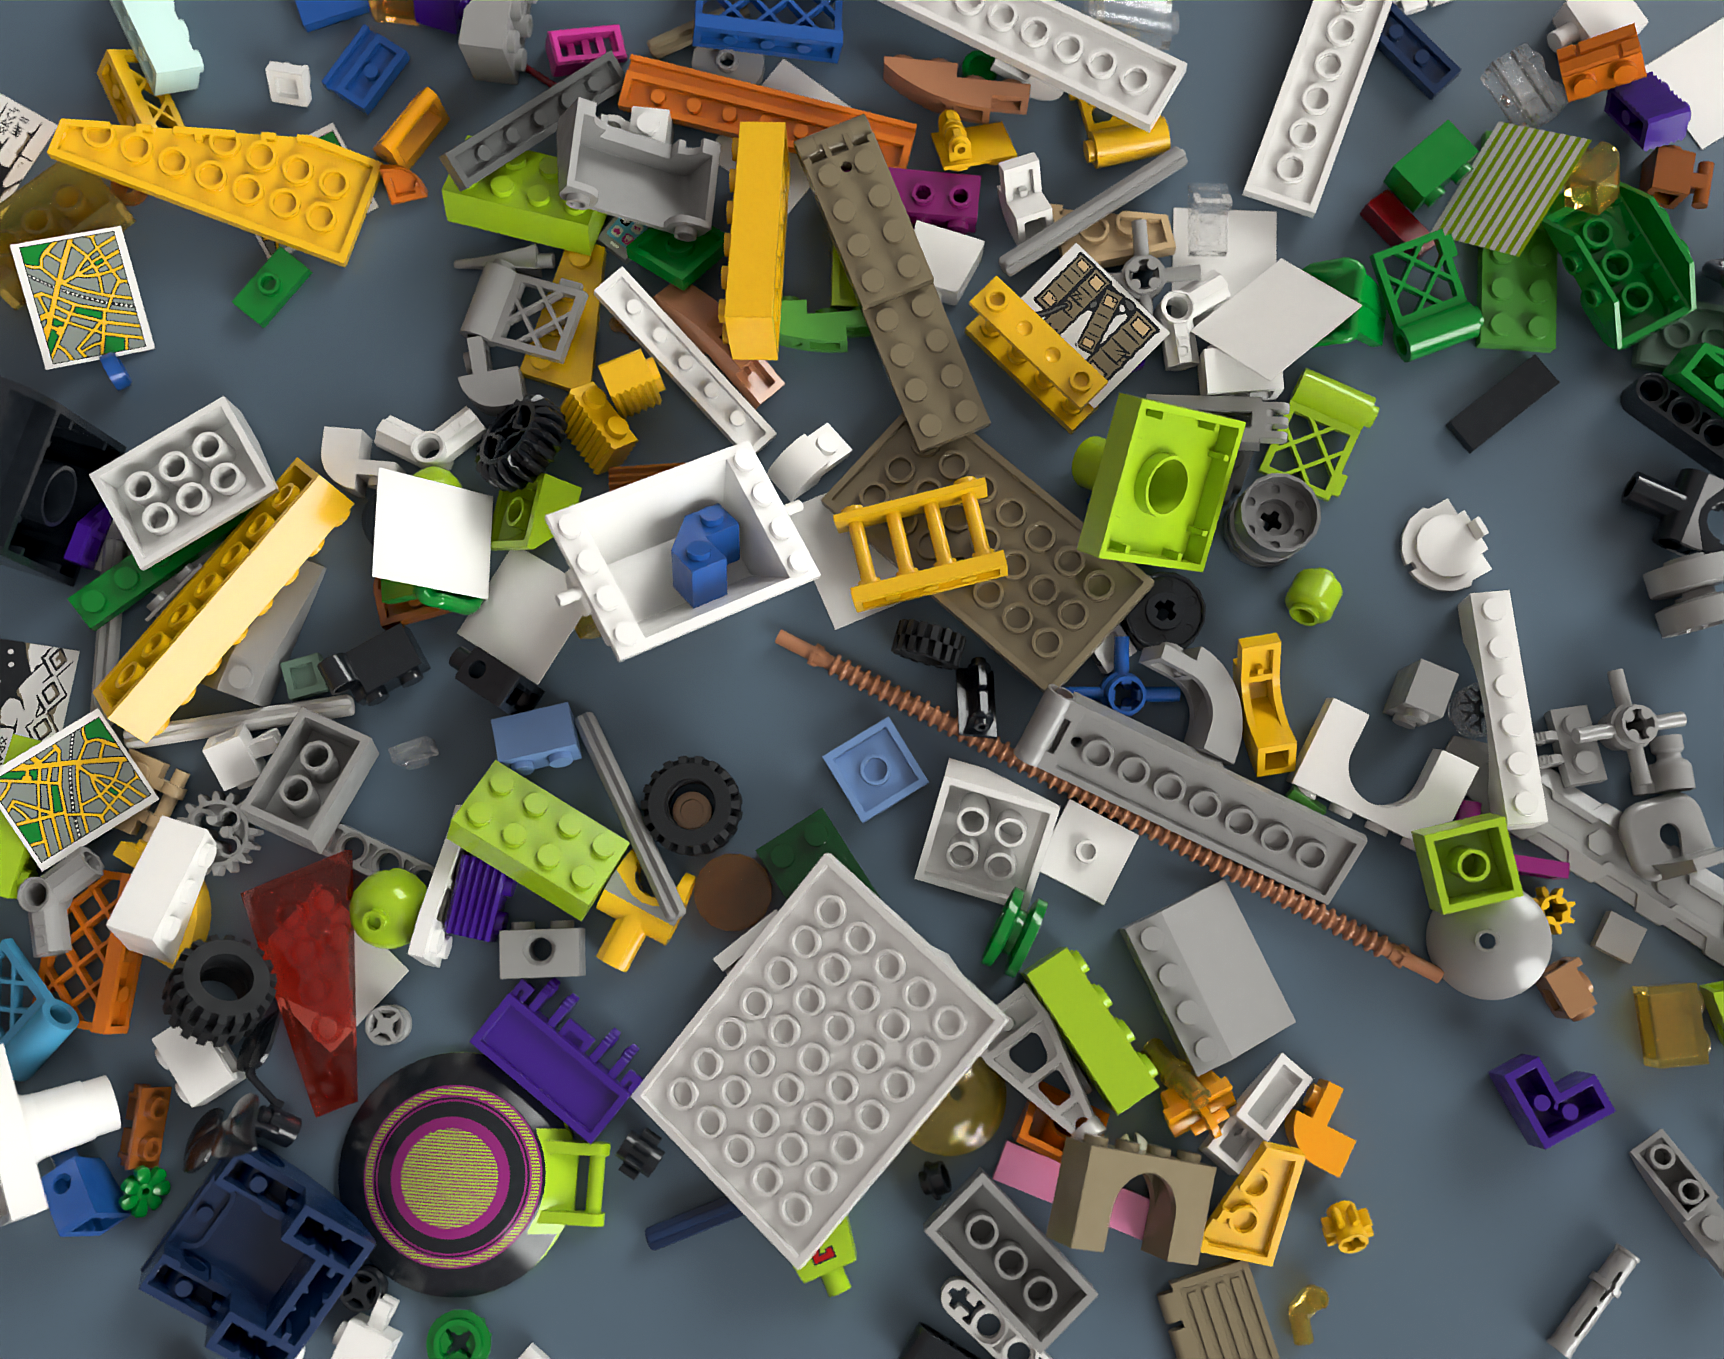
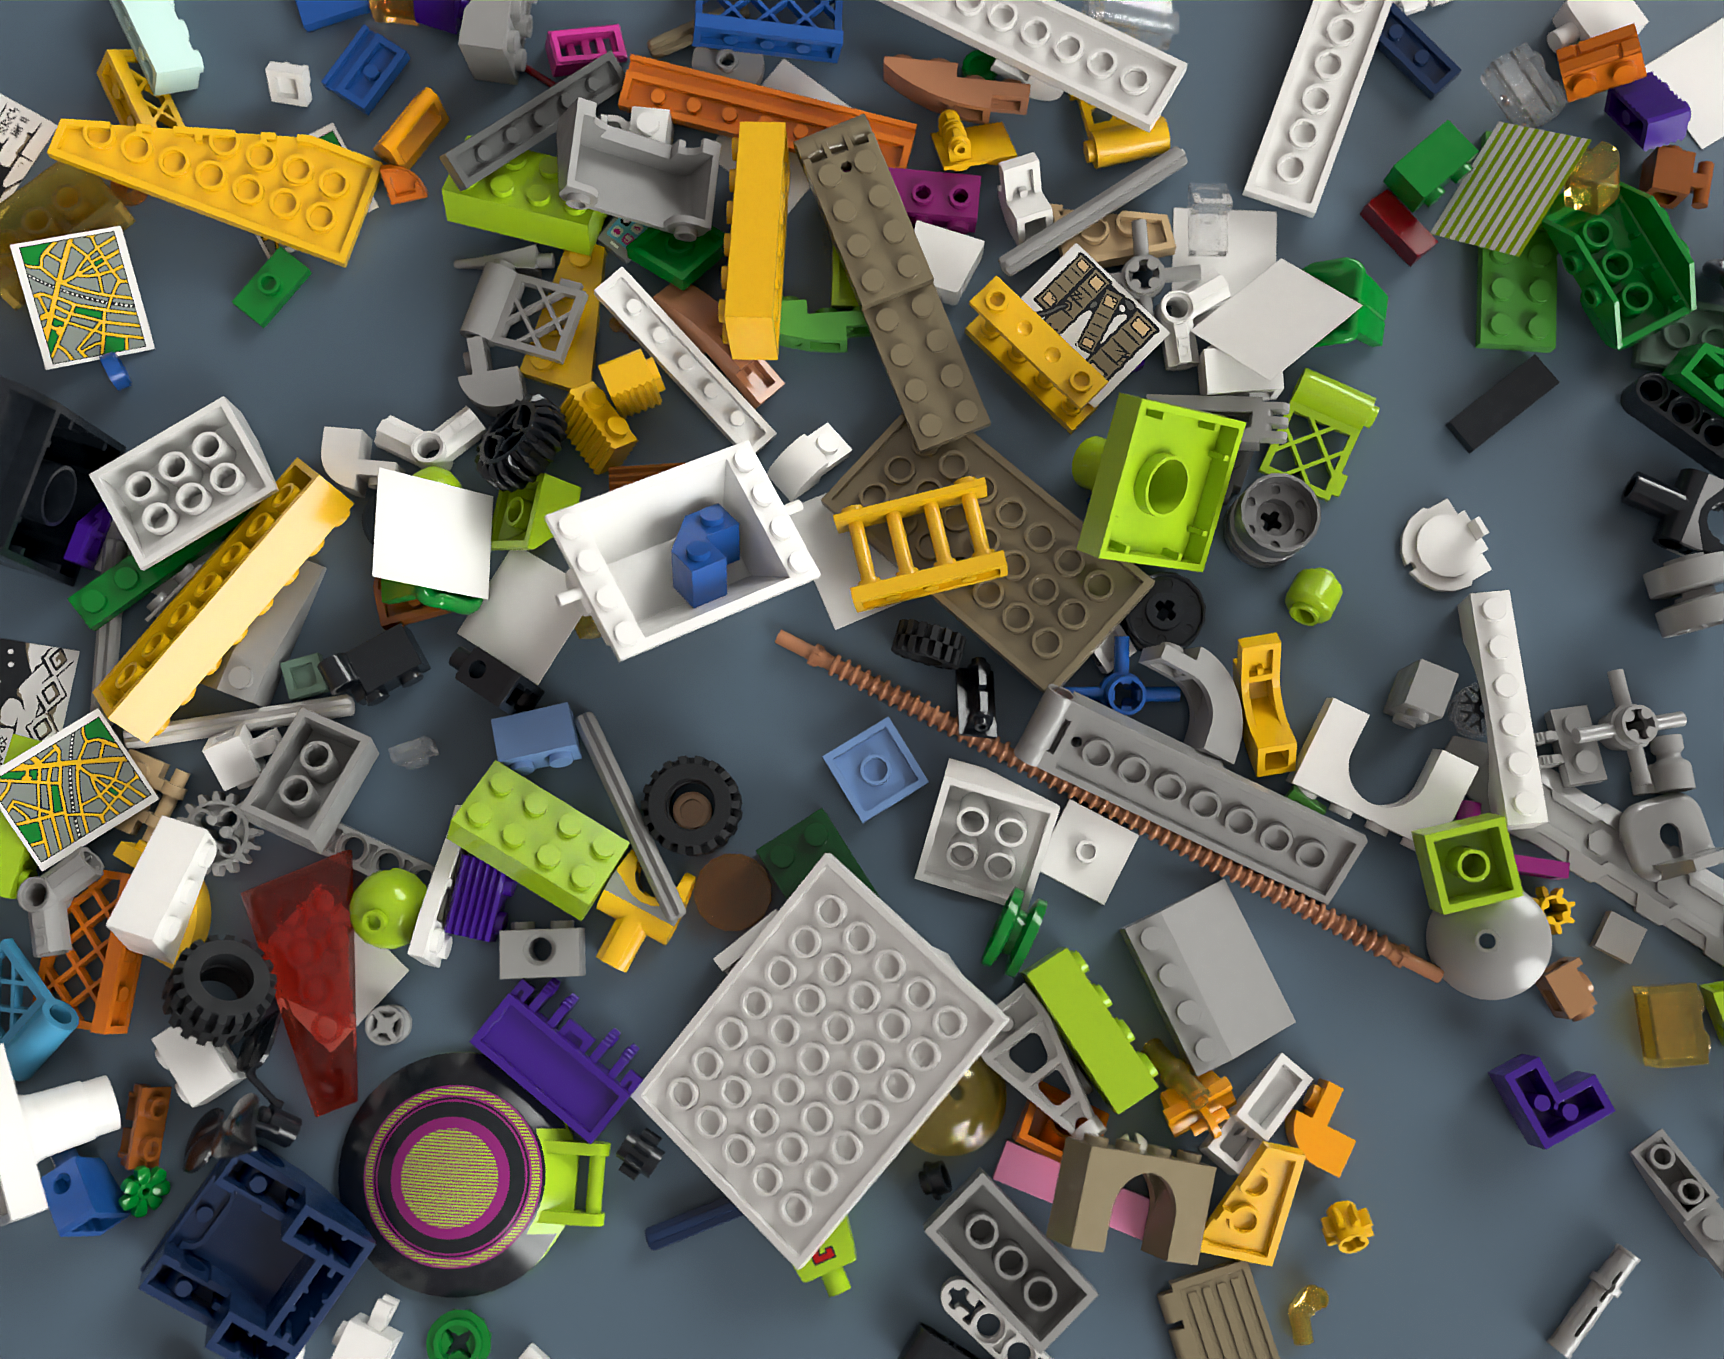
black wheel [340,1264,388,1312] -> none
green piece [1369,228,1484,363] -> none

